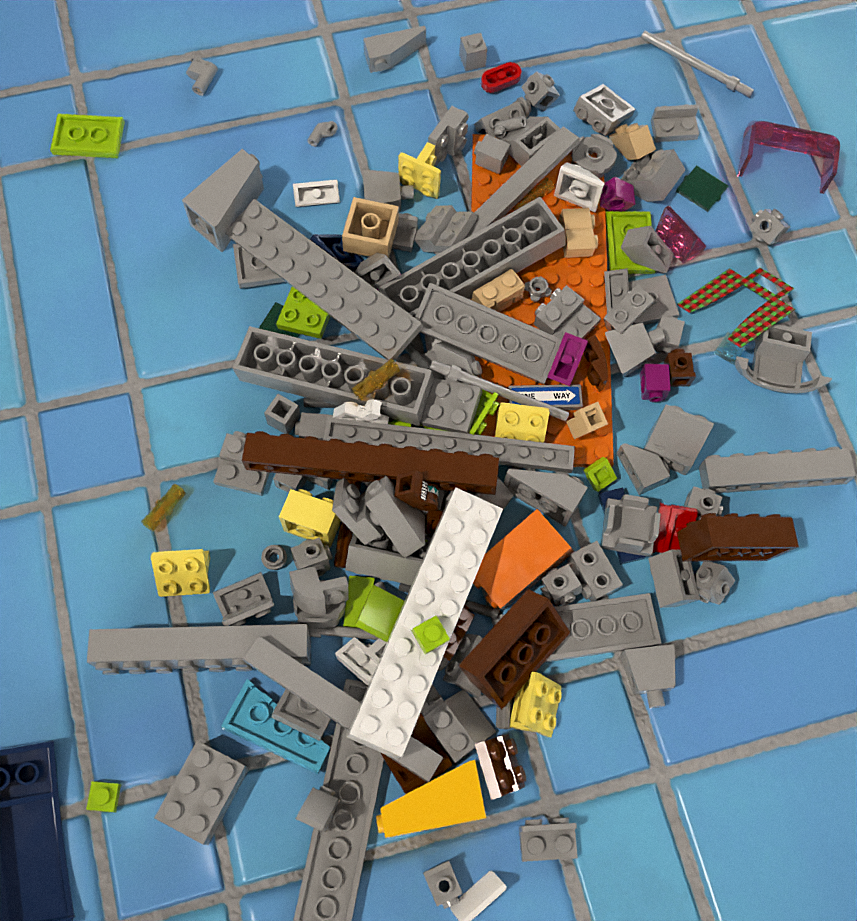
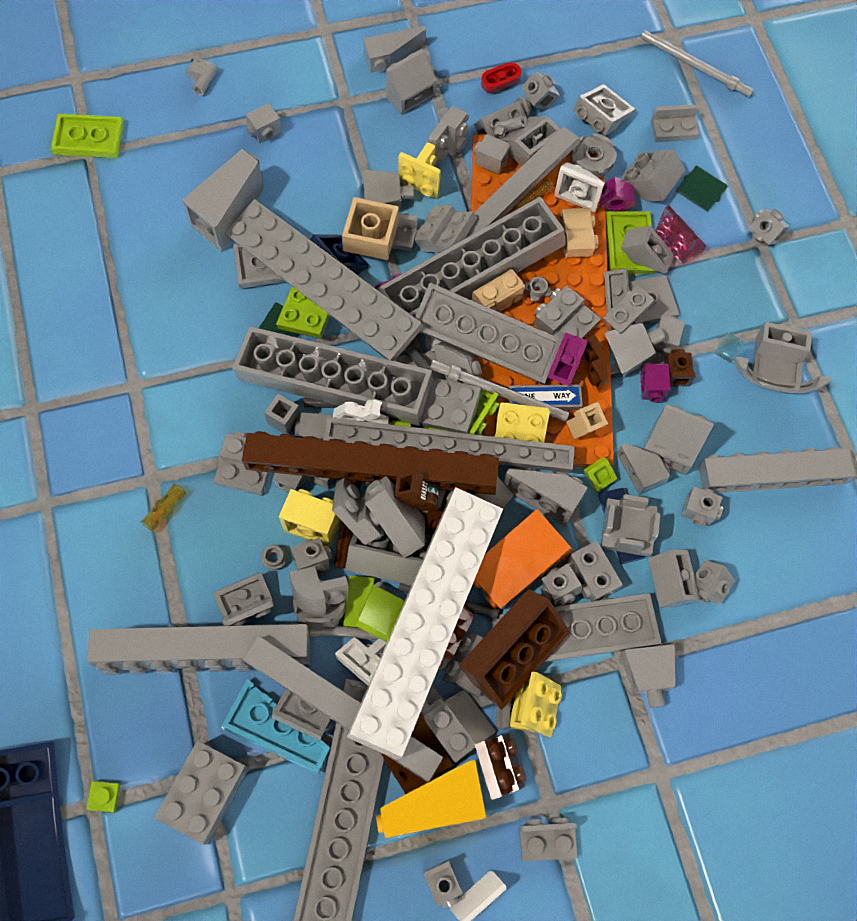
light yellow bracket [151,549,210,597] -> none
white slope [293,180,340,207] -> none
light grey slope [296,785,340,832] -> none
light grey arm [307,121,338,147] -> none
clear yellow pin [351,358,400,401] -> none
light grey slope [354,253,400,289] -> none
lime plate [411,615,450,654] -> none
light grey brick [459,33,487,71] -> none
tan slope [609,123,656,160] -> none
red plate [653,503,698,553] -> none
piece [677,268,795,348] -> none
reddish brown brick [677,513,799,562] -> none
clear pink windscreen [737,120,840,194] -> none
none -> light grey brick [245,103,282,144]
none -> light grey slope [386,49,437,115]

